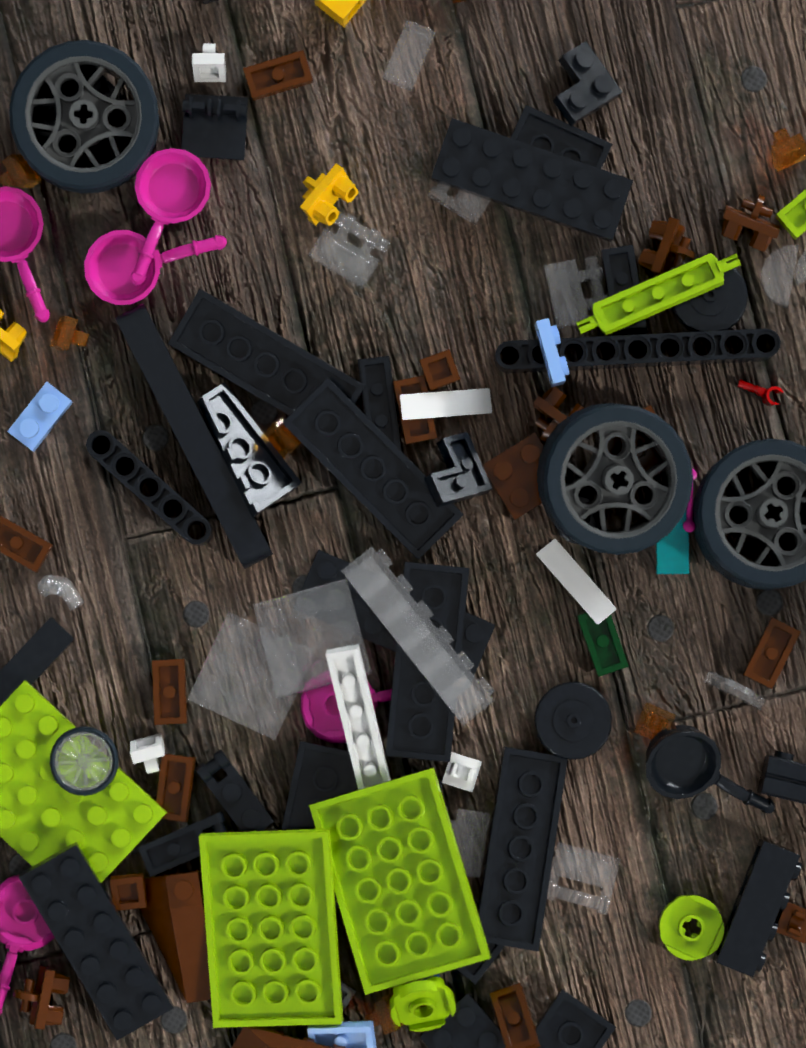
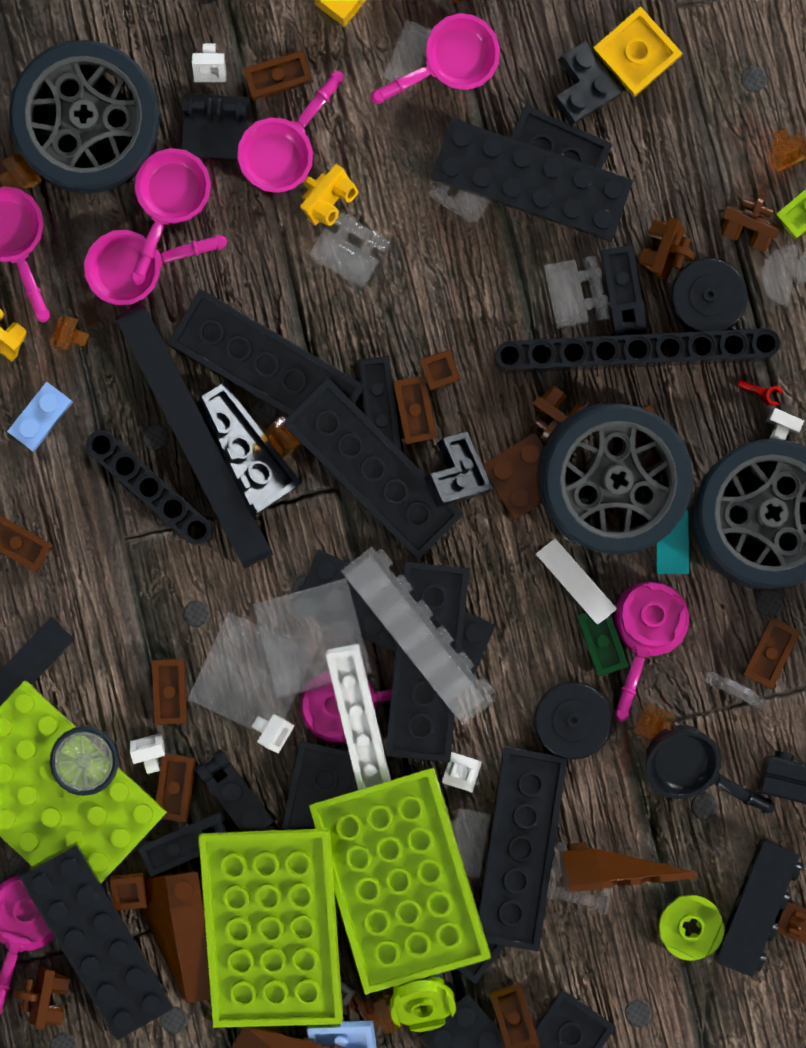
clear arm [37,575,84,611] -> none
white sticker [400,388,492,420] -> none
light blue plate [535,318,569,388] -> none
lime plate [576,253,741,335] -> none
dark pink hinge [683,469,697,532] -> none
none -> dark pink piece [237,71,344,193]
none -> white tile [251,714,295,753]
none -> dark pink piece [370,13,500,104]
none -> reddish brown wedge [559,842,696,892]
none -> yellow plate [593,7,683,97]
none -> dark pink piece [613,580,690,722]
none -> white tile [766,408,804,440]

